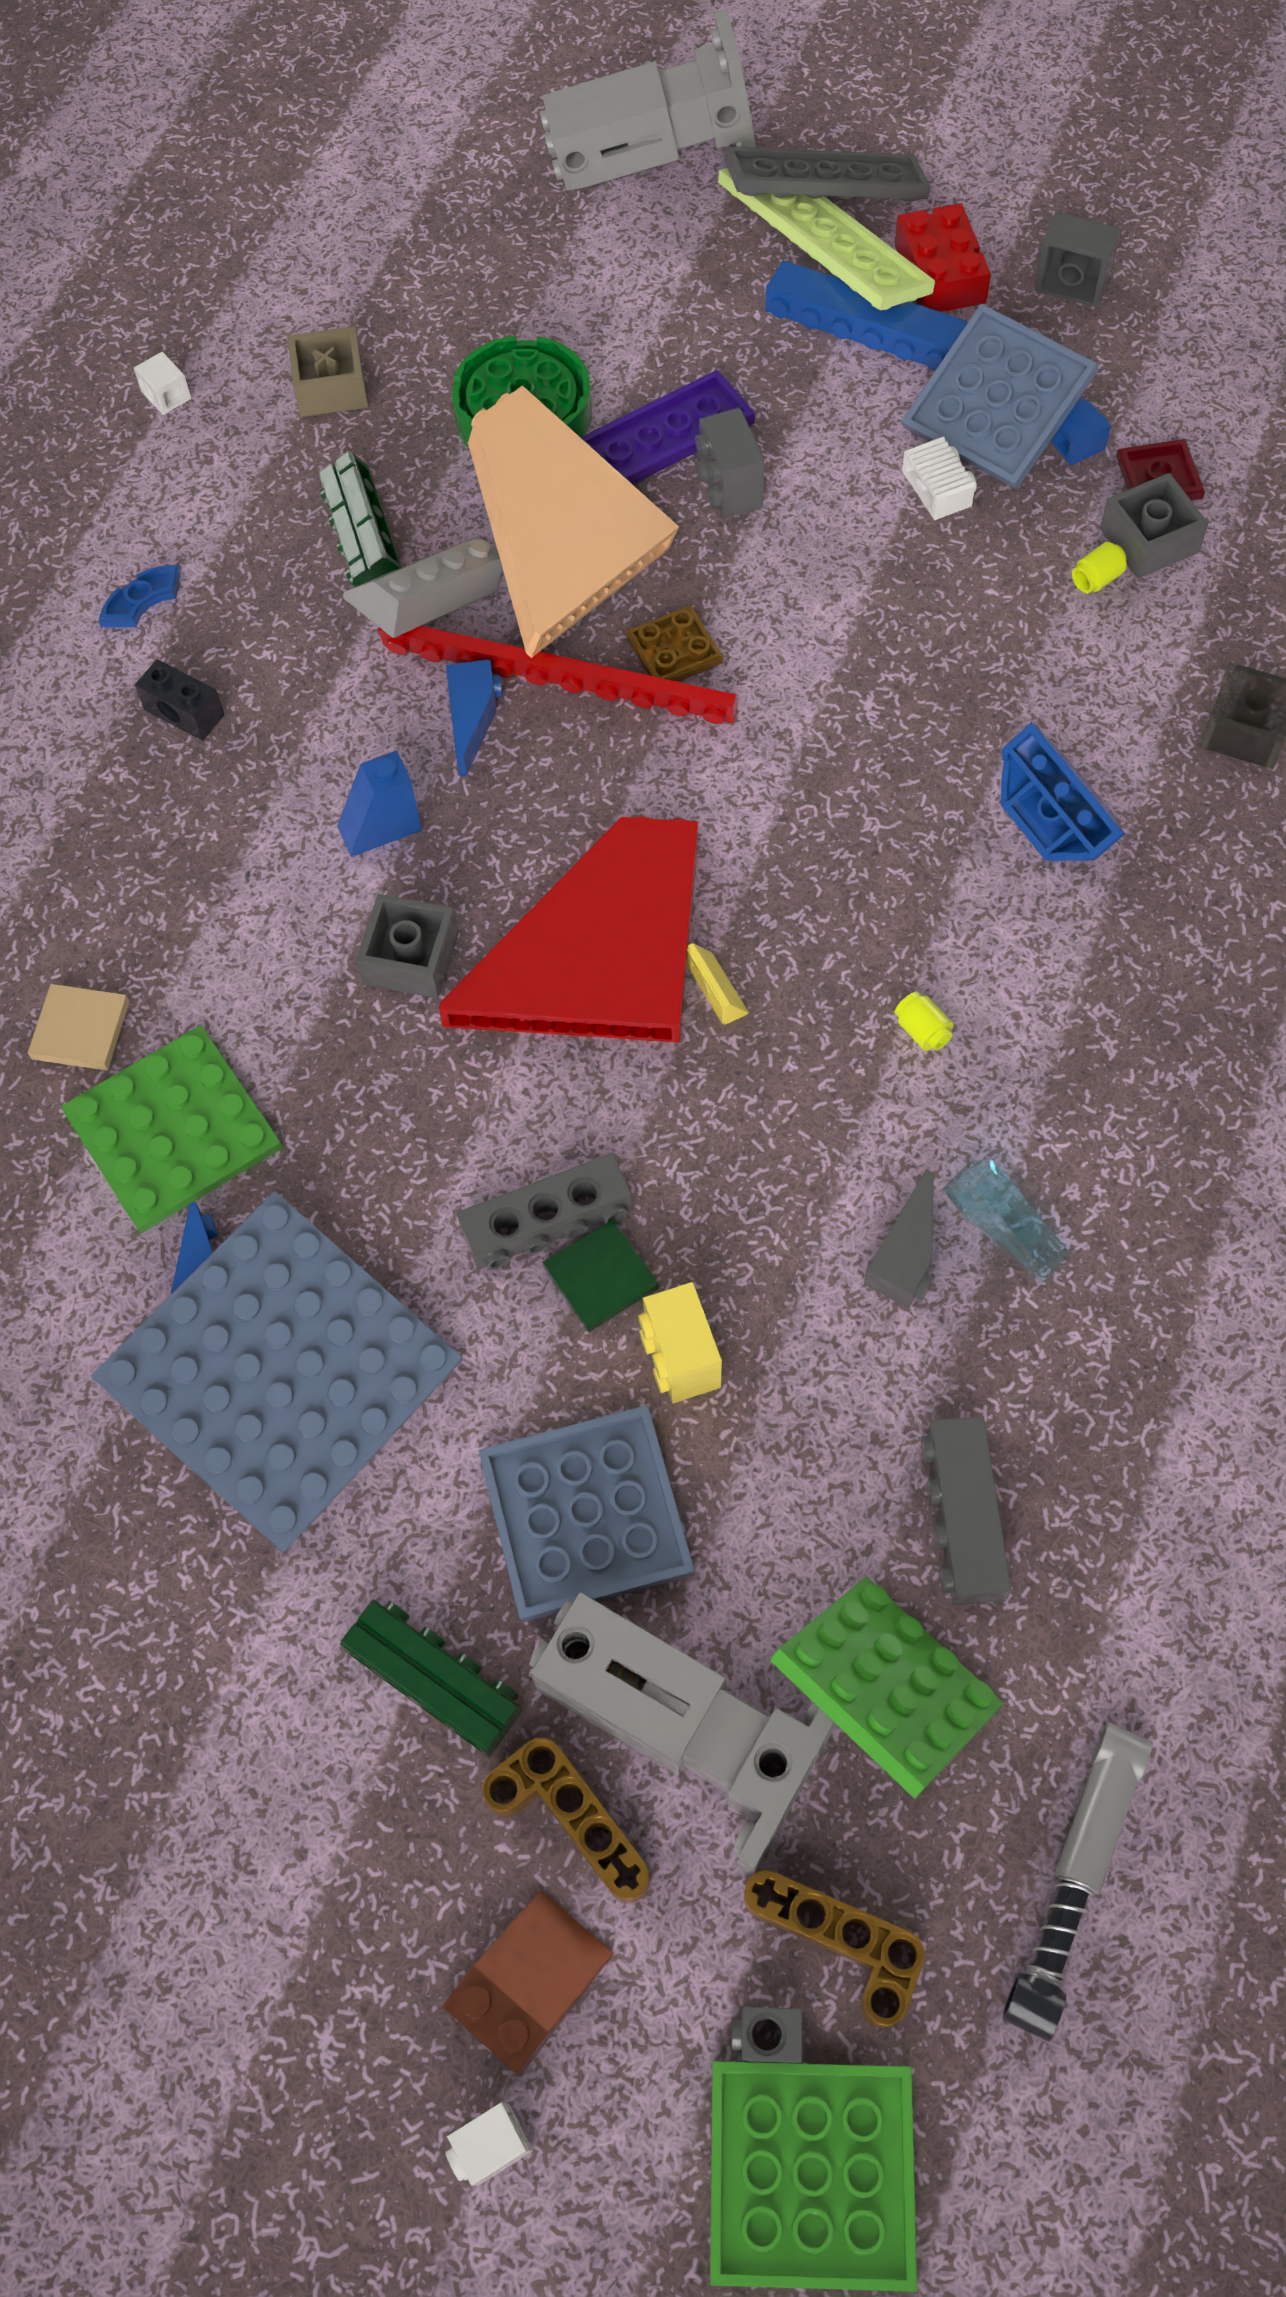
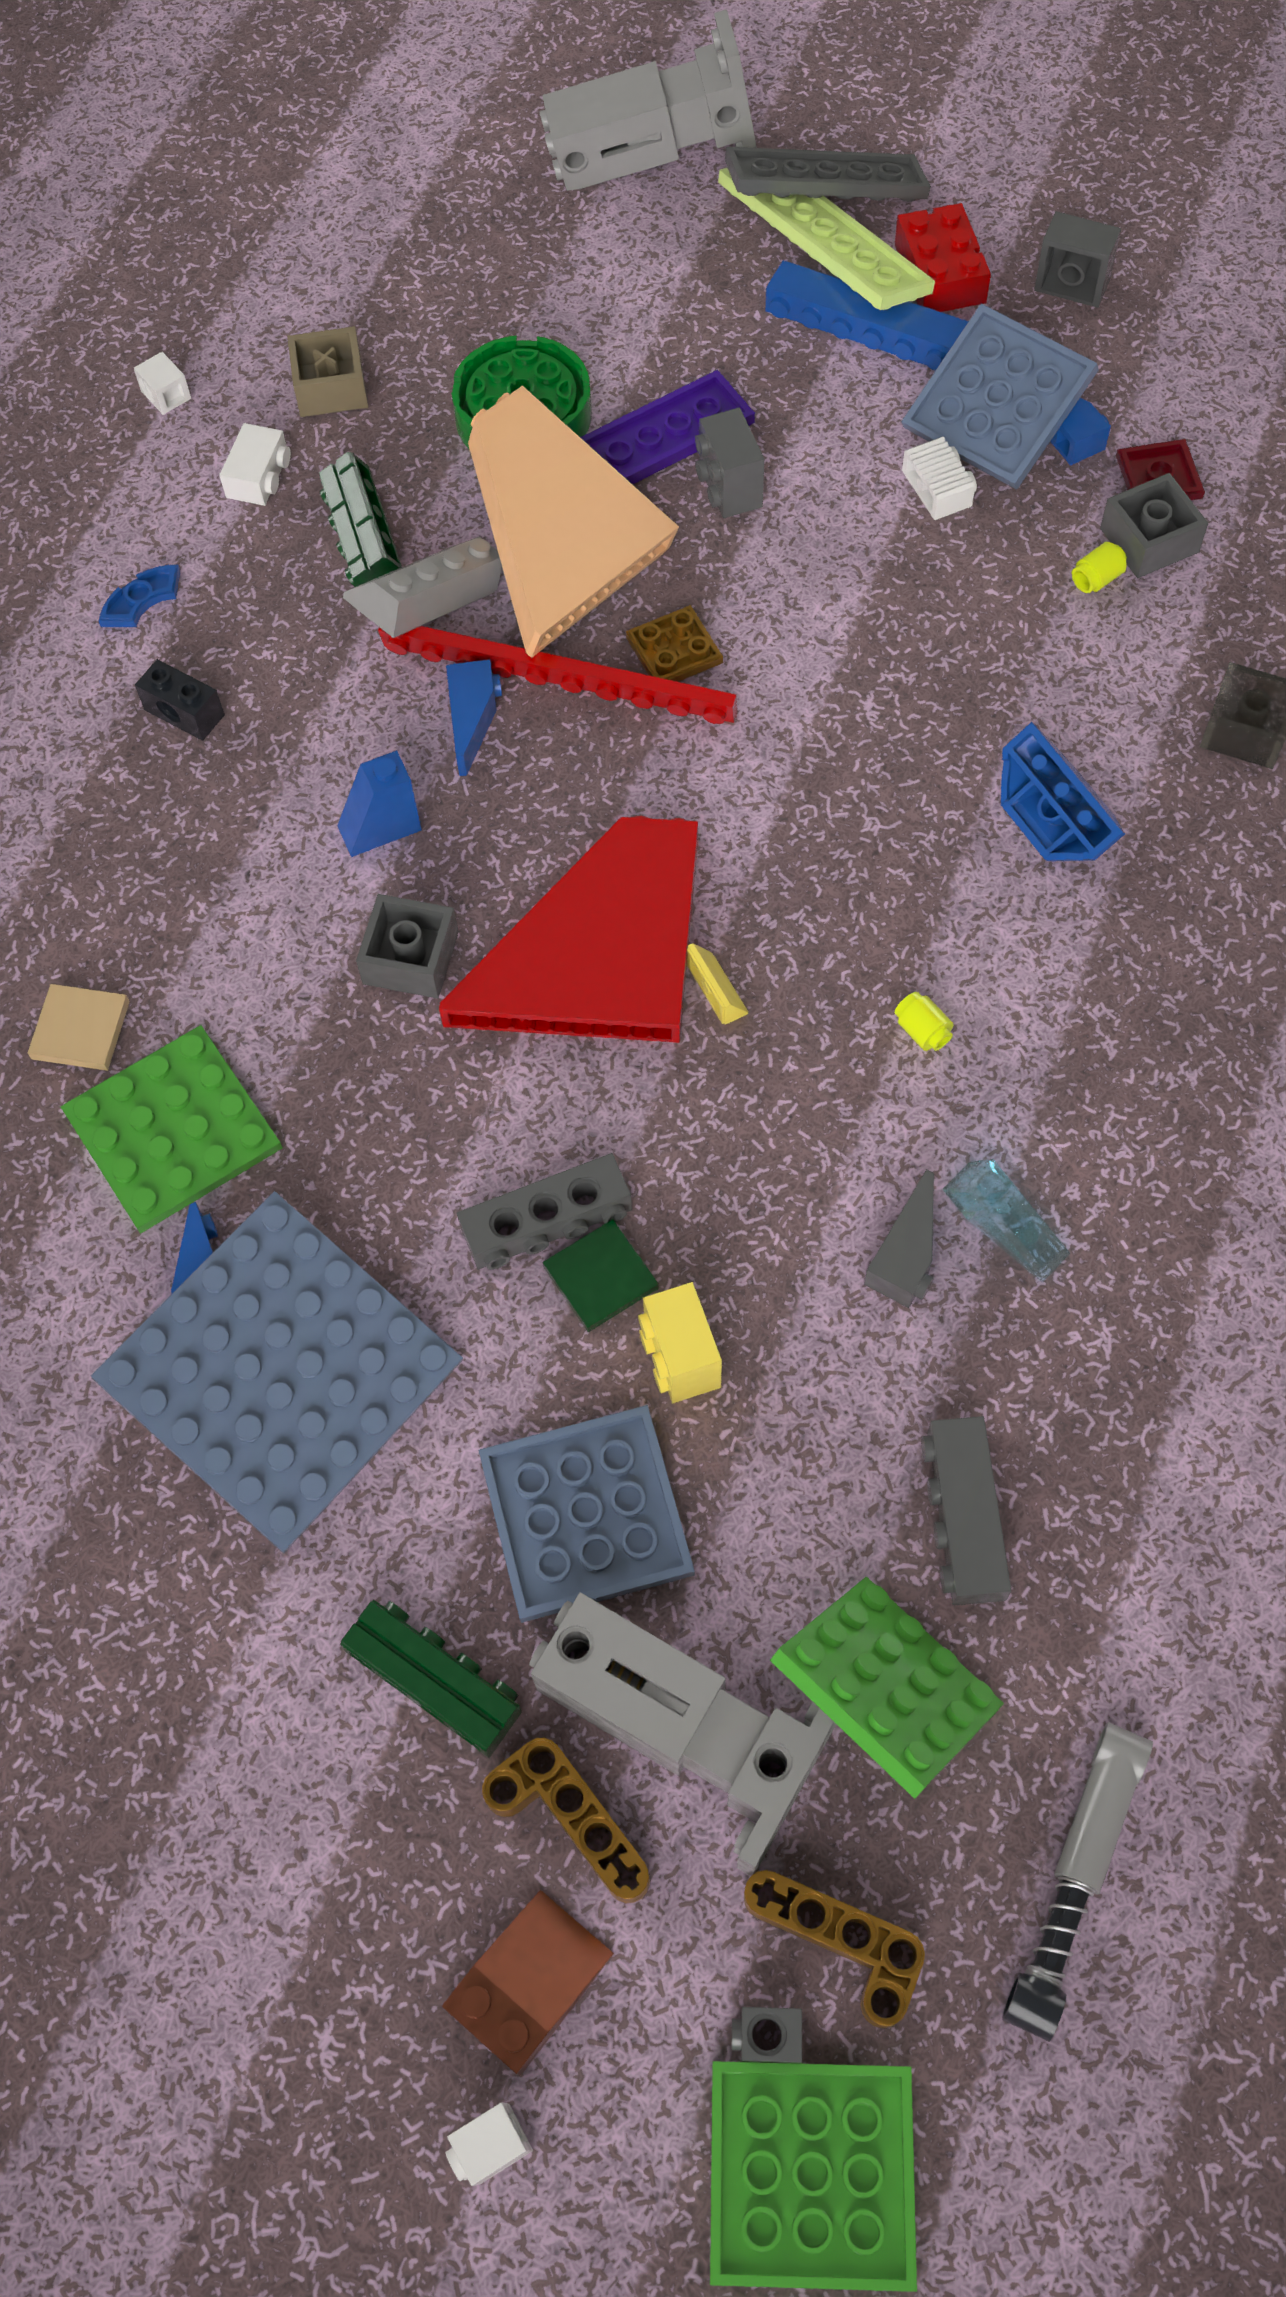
none -> white brick [219,423,291,506]

